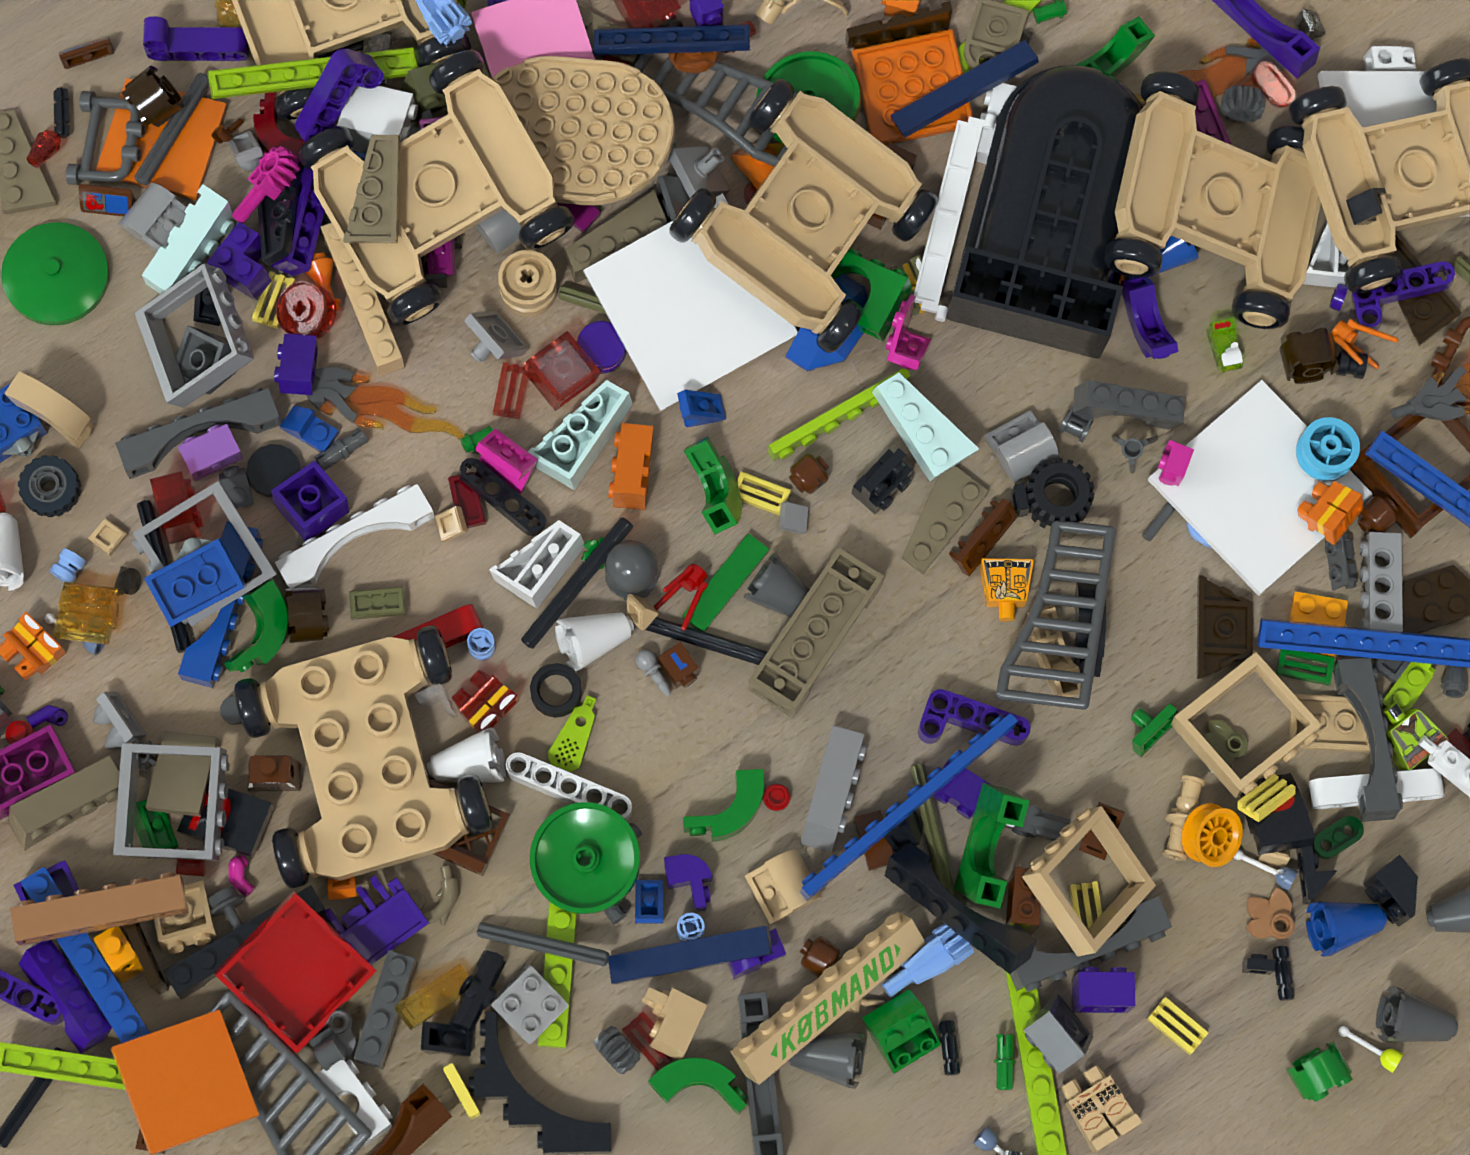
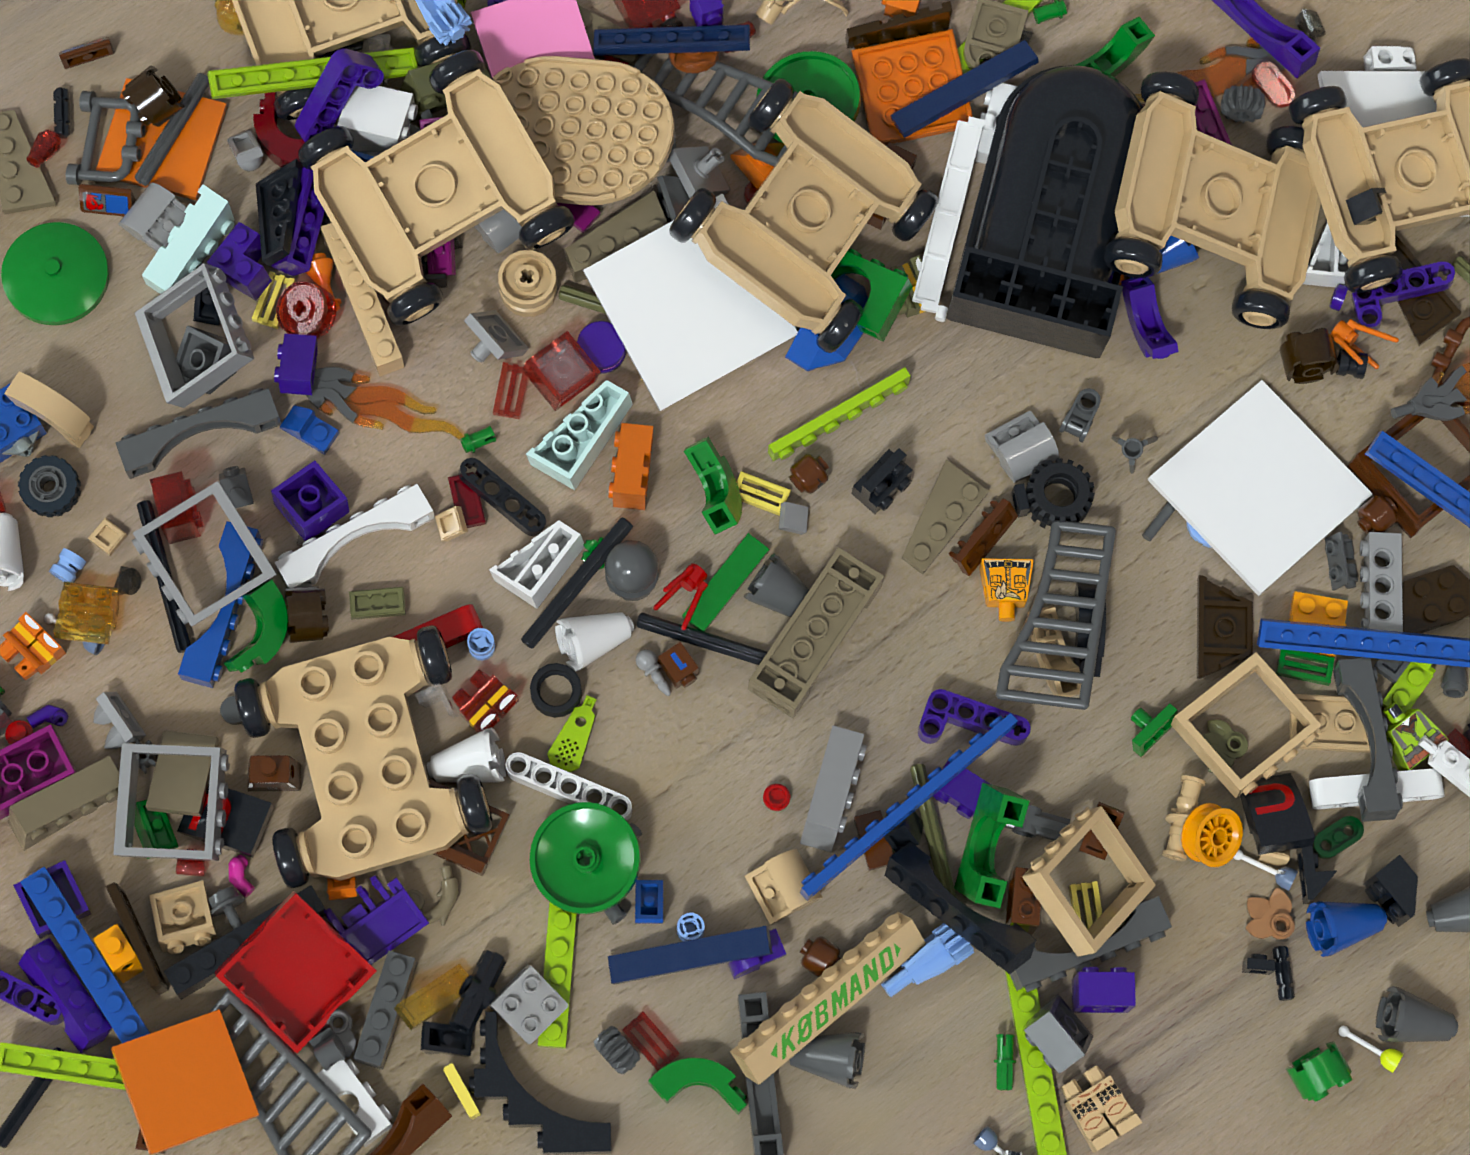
medium nougat brick [10,872,189,946] -> none
dark purple beam [143,16,249,61] -> none
blue piece [144,537,247,627] -> none
medium lavender brick [178,424,243,482] -> none
reddish brown hand [211,118,244,144] -> none
dark pink gear [232,146,300,224] -> none
black tile [247,444,301,497] -> none
dark grey pin [314,428,368,471] -> none
dark tan wing [343,135,400,243] -> none
dark pink bracket [475,429,538,495] -> none
dark grey axle [477,922,609,967] -> none
tan slope [627,594,659,630] -> none
tan hinge [641,987,707,1061] -> none
dark purple brick [664,854,712,912] -> none
blue slope [677,390,726,427] -> none
green arch [683,769,764,842] -> none
tan hand [847,998,885,1013] -> none
green slope [862,989,941,1074] -> none
light aqua wedge [872,373,979,482] -> none
dark pink bracket [885,294,932,370] -> none
black axle [939,1020,960,1076] -> none
dark grey arch [1073,380,1185,430] -> none
light yellow tile [1147,997,1208,1055] -> none
dark pink brick [1157,440,1194,486] -> none
clear neon green leg [1206,318,1243,373] -> none
light yellow tile [1238,774,1295,822] -> none
medium azure wheel [1296,417,1360,481] -> none
orange hips [1297,481,1364,545] -> none

